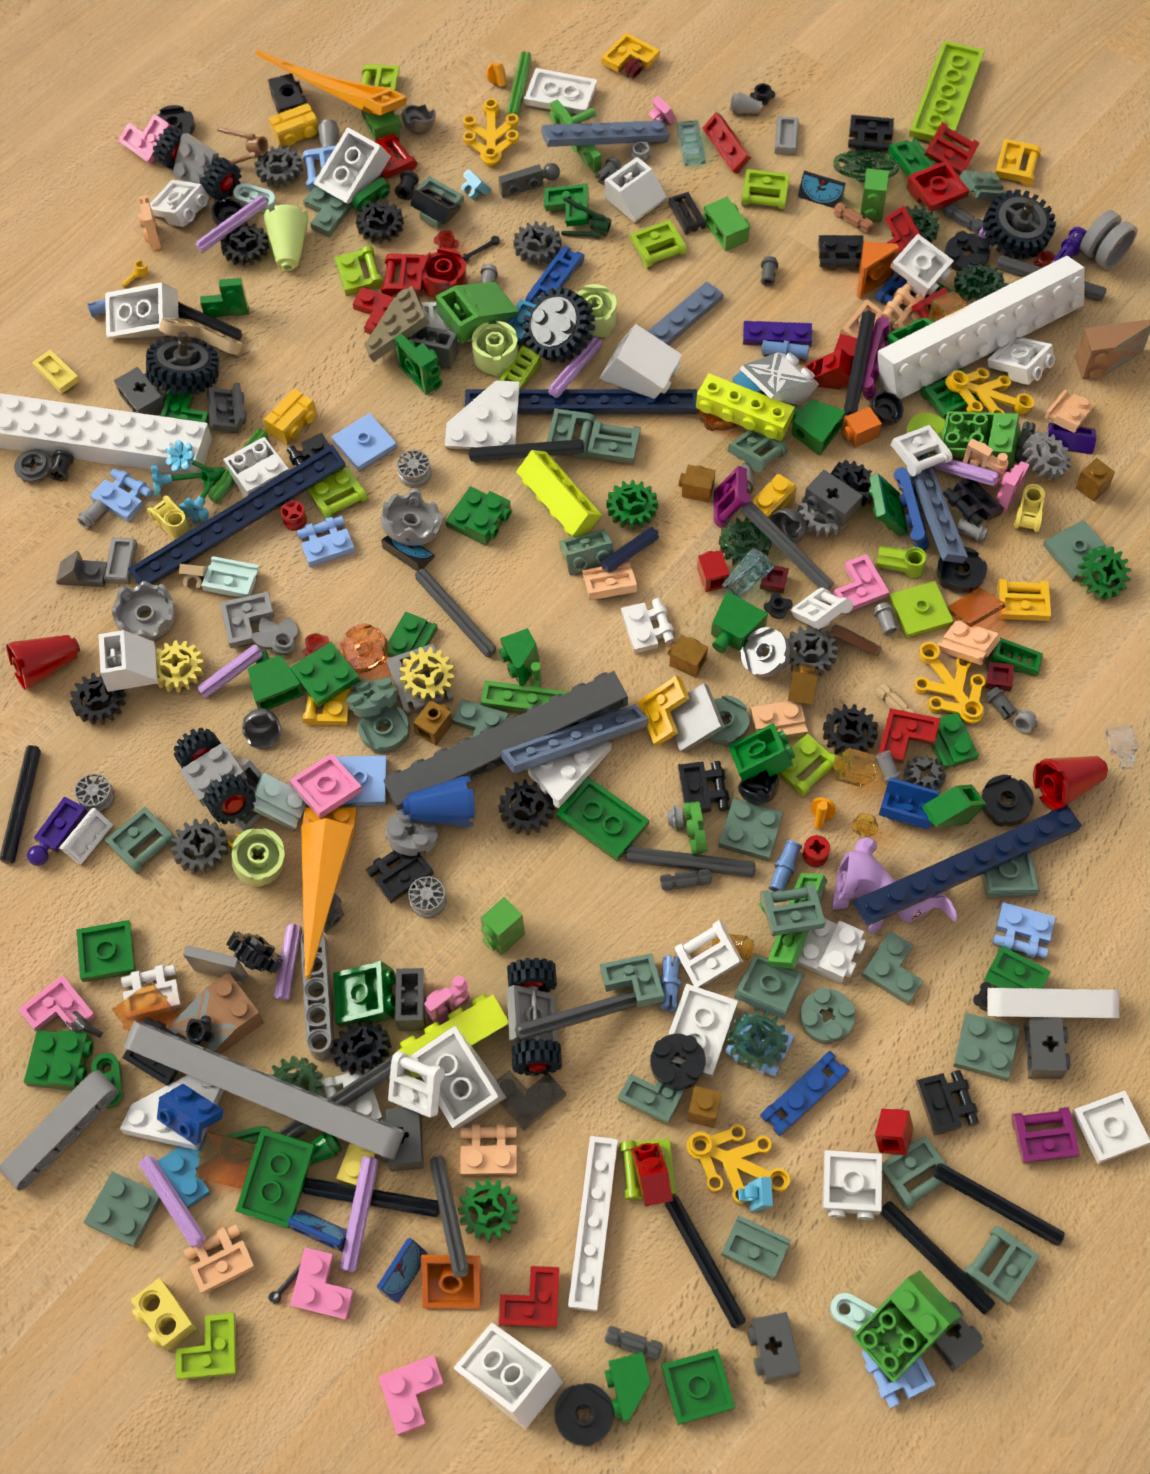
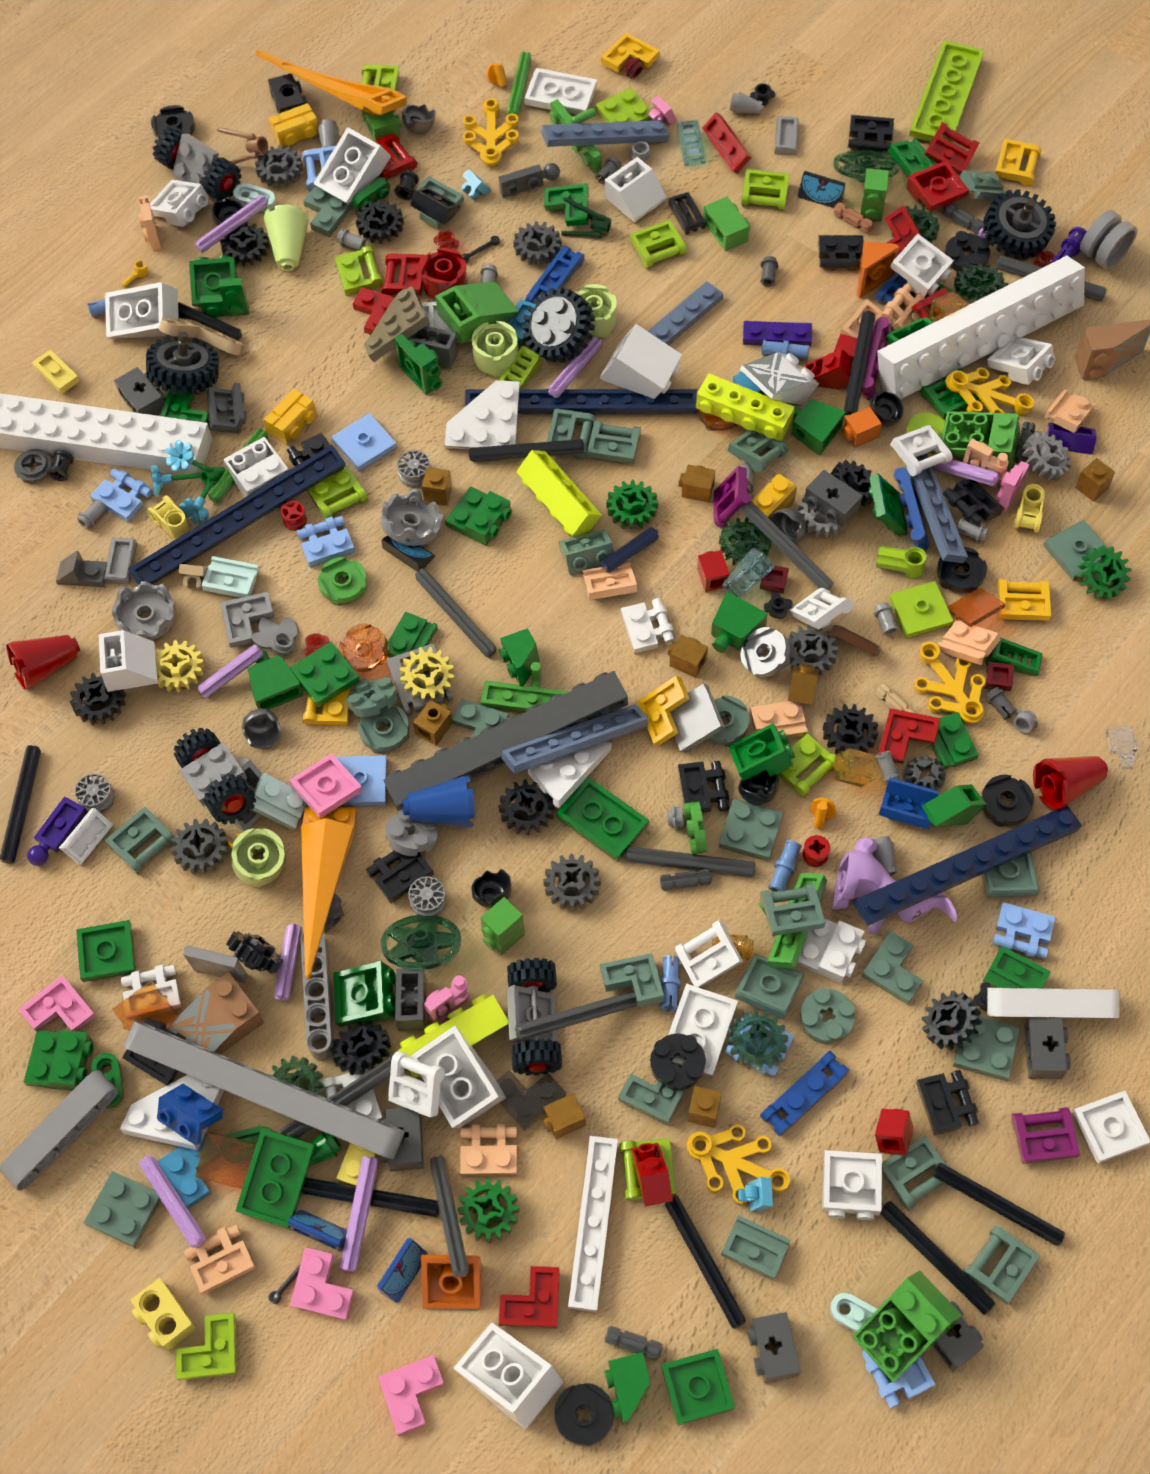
dark grey hand [66,1011,103,1038] -> none
bright pink plate [118,114,173,164] -> none
black plate [186,1015,214,1045] -> none
bright pink plate [833,554,889,614] -> none
clear yellow plate [852,813,878,837] -> none
none -> green plate [189,255,238,307]
none -> bright green plate [318,557,367,605]
none -> light grey pin [337,229,366,250]
none -> clear green wheel [381,915,461,970]
none -> pearl gold brick [422,467,452,506]
none -> black hair [471,869,512,908]
none -> pearl gold brick [541,1093,586,1139]
none -> dark grey gear [543,853,601,911]
none -> lime plate [595,87,652,123]
none -> light grey cone [872,836,897,876]
none -> black gear [922,991,982,1051]

